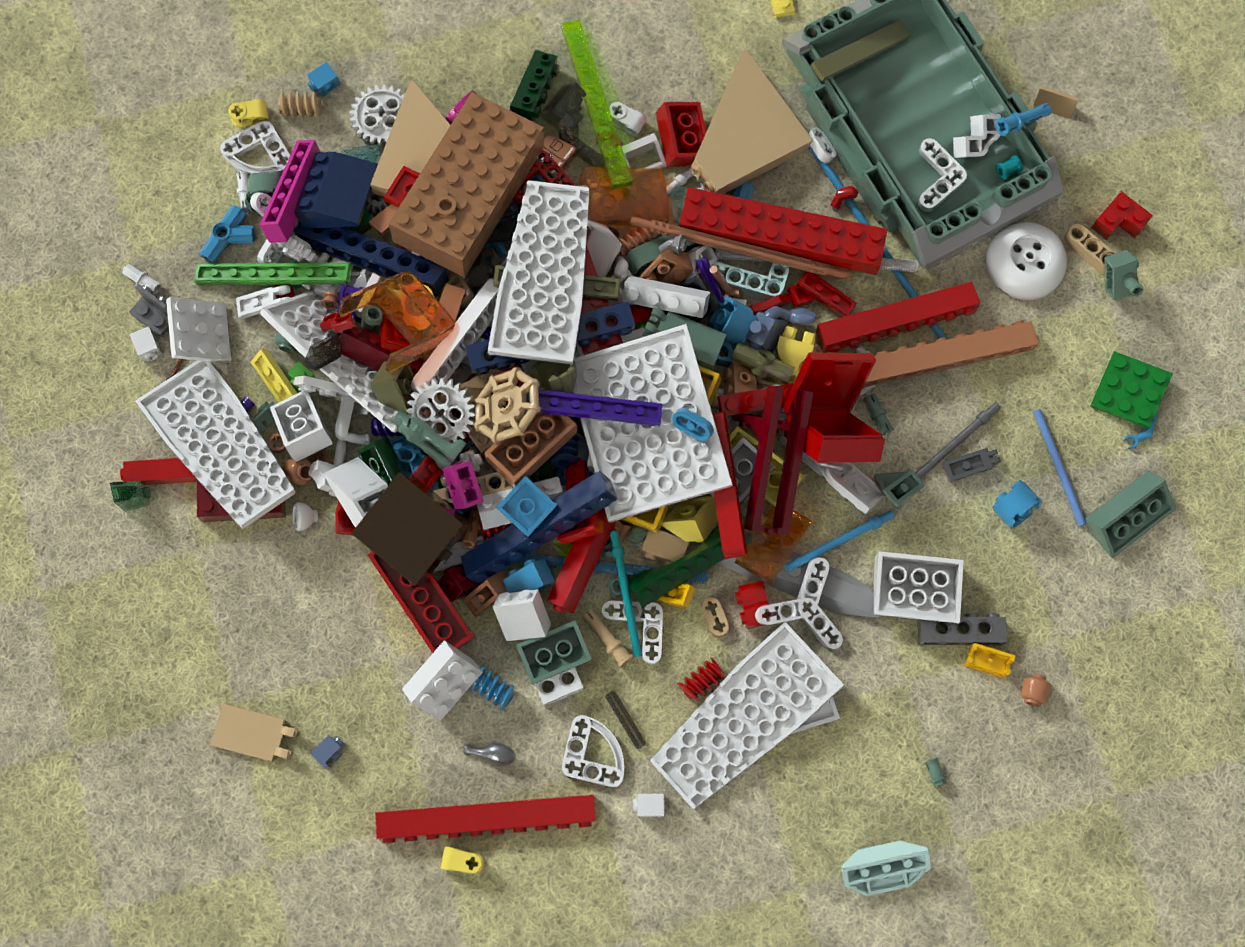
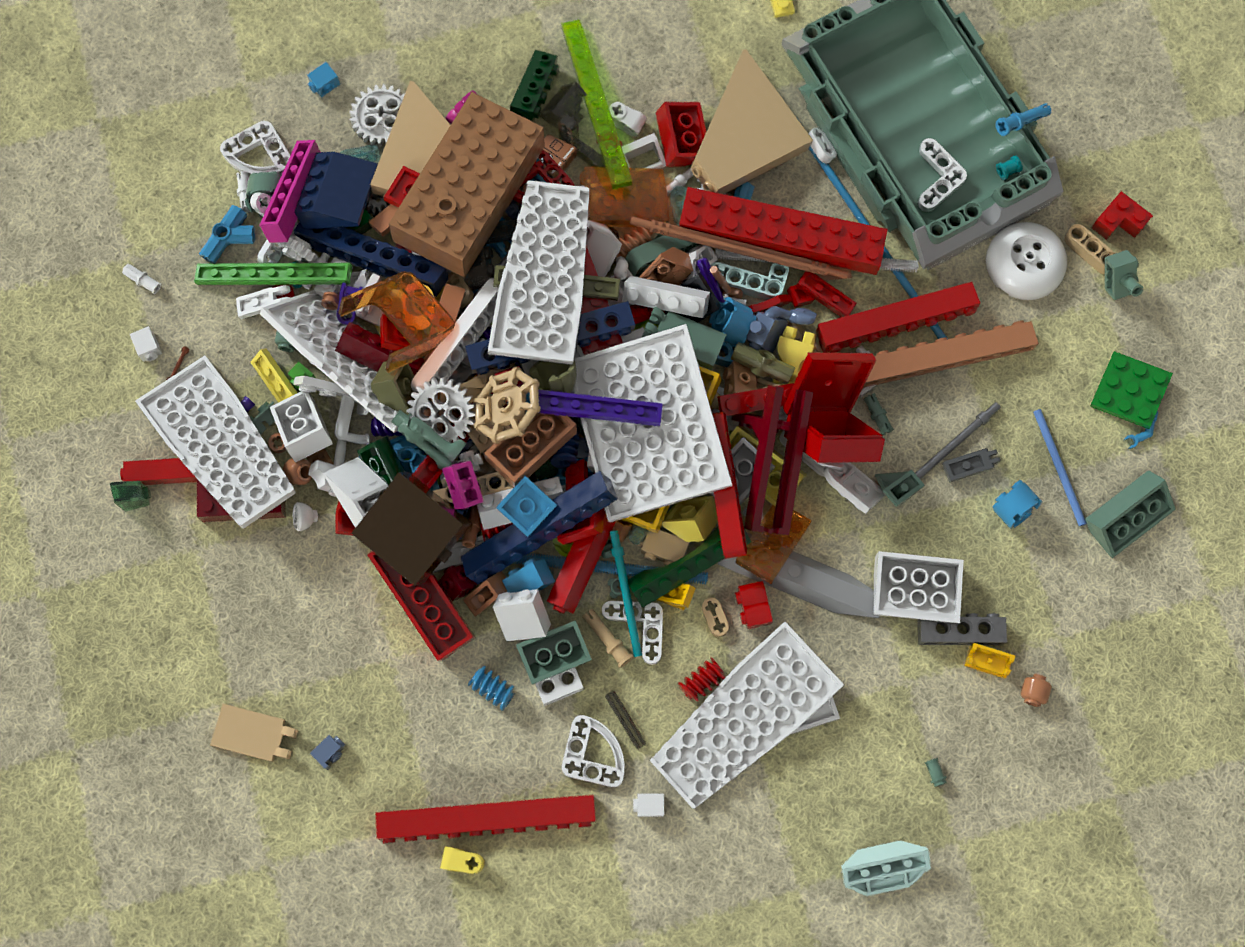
flat silver bracket [129,283,169,337] -> none
white plate [166,296,231,363] -> none
light yellow piece [228,99,269,127] -> none
tan piece [279,91,322,117] -> none
clear smoke slope [304,333,342,371] -> none
red tile [320,312,356,333] -> none
sand green cone [361,306,383,332] -> none
white brick [402,640,483,721] -> none
flat silver piece [463,743,516,767] -> none
light grey plate [658,234,687,255] -> none
dark azure plate [672,408,714,441] -> none
white piece [755,558,843,649] -> none
dark azure bar [784,510,894,572] -> none
olive tile [810,20,911,82] -> none
red arm [830,186,859,210] -> none
white brick [953,114,1001,158] -> none
tan slope [1033,86,1079,119] -> none

